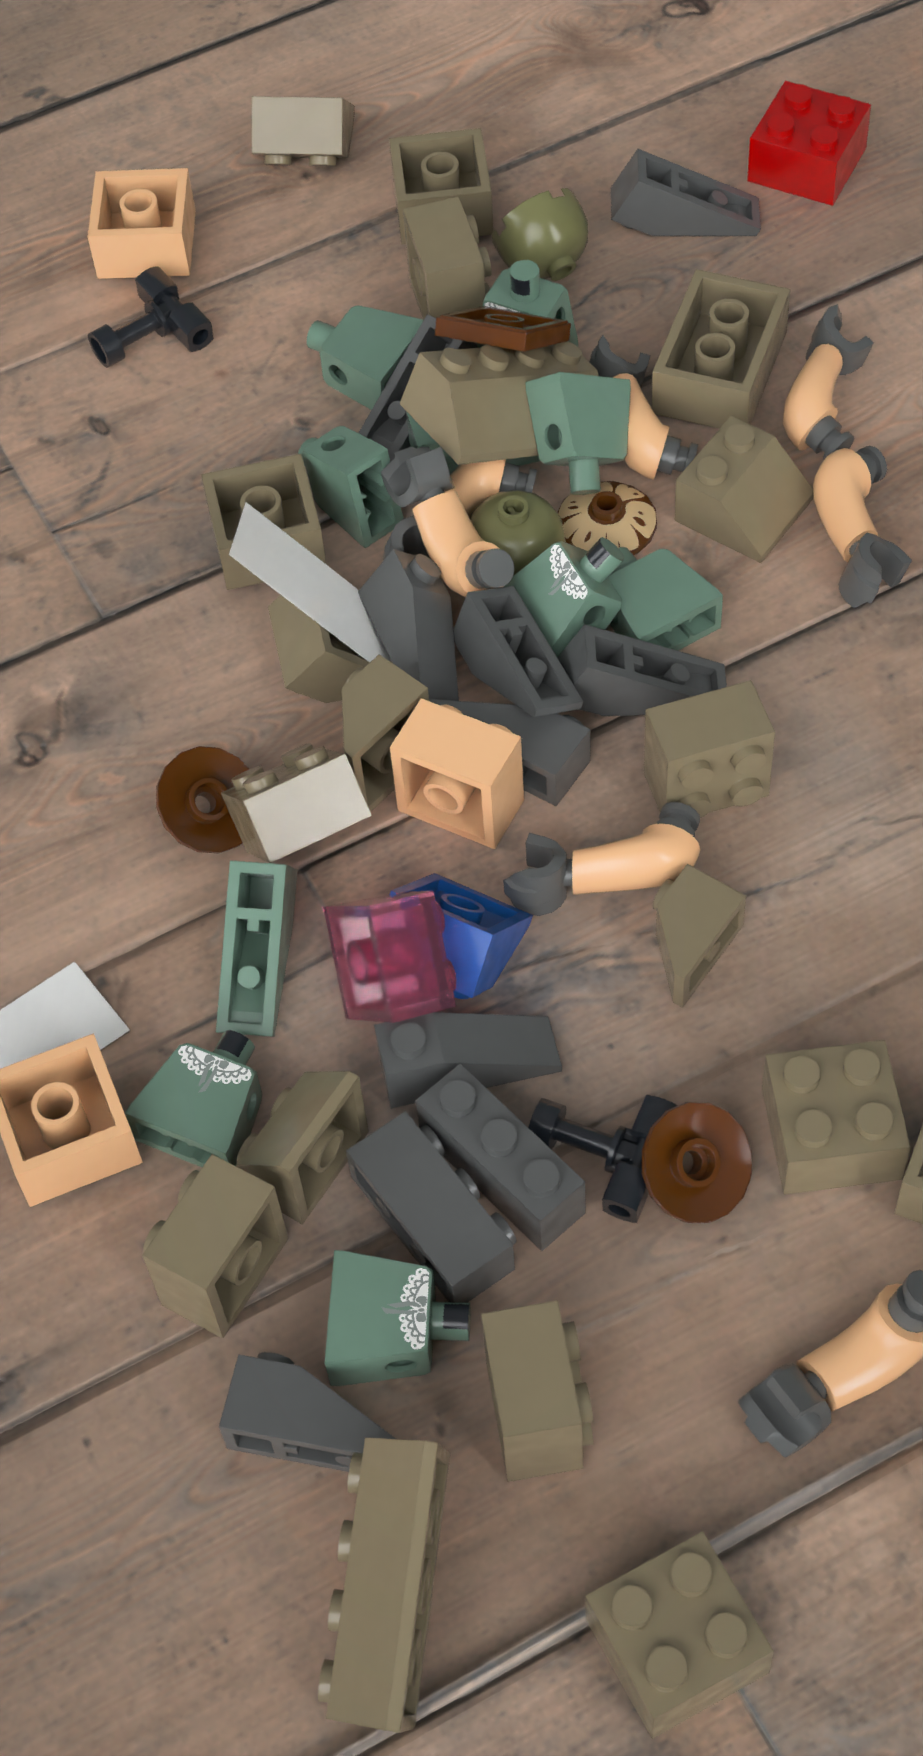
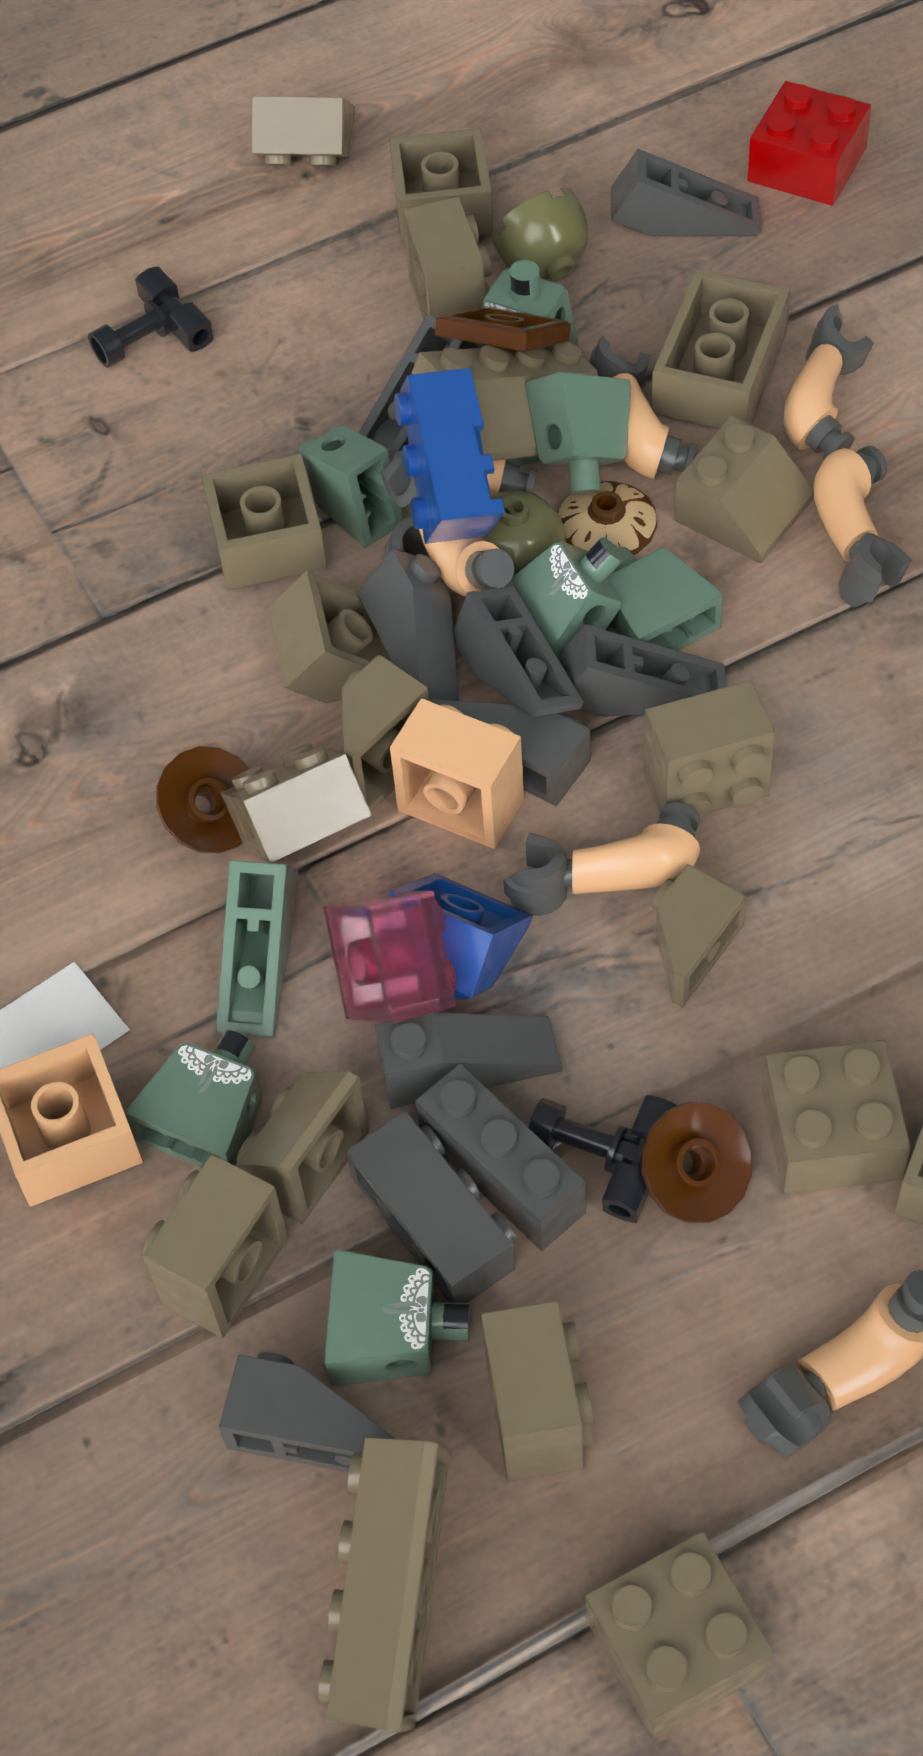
light nougat brick [88,168,196,279] -> none
white sticker [229,502,391,663] -> none
sand green torso [306,305,423,410] -> none
none -> blue wedge [394,368,505,544]

